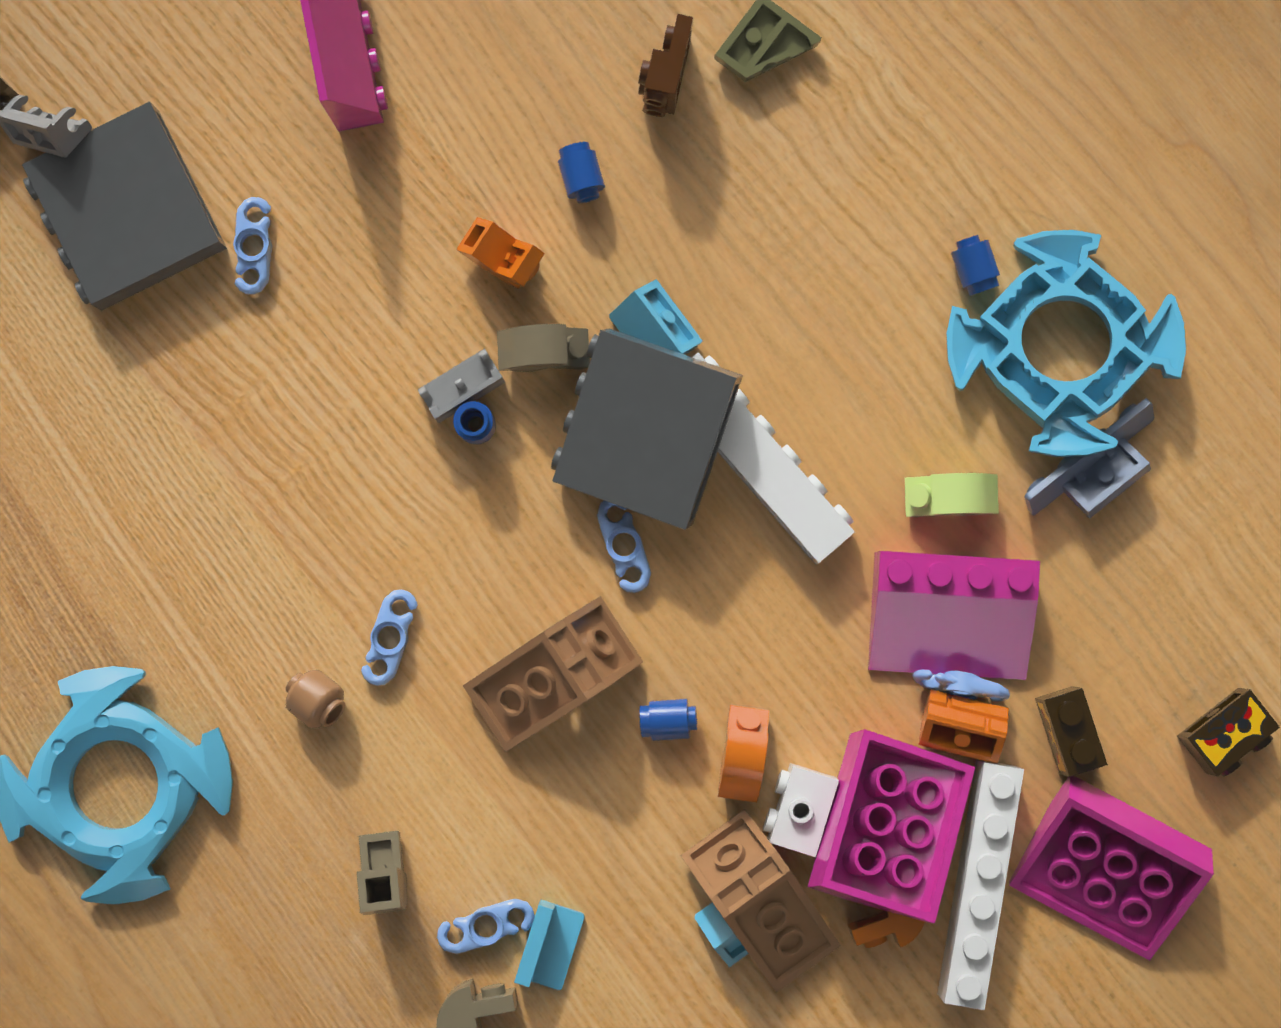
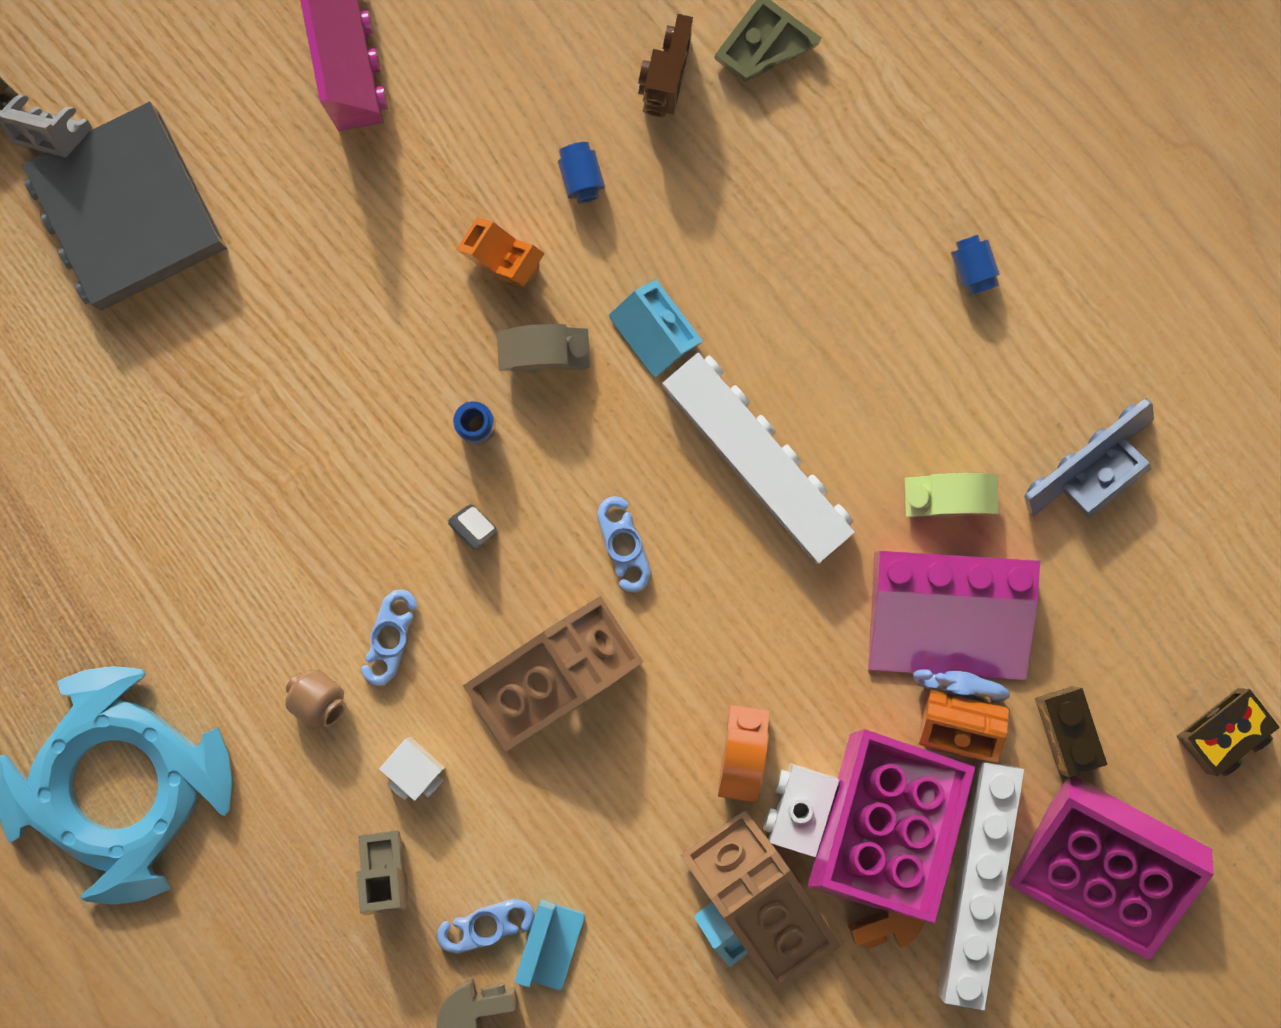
light blue piece [233,197,272,294] -> none
light grey hinge [418,348,505,423] -> none
dark grey brick [551,328,743,530] -> none
blue brick [640,699,697,741] -> none
medium azure piece [946,230,1186,457] -> none
none -> white brick [379,737,445,801]
none -> slope [448,504,497,551]

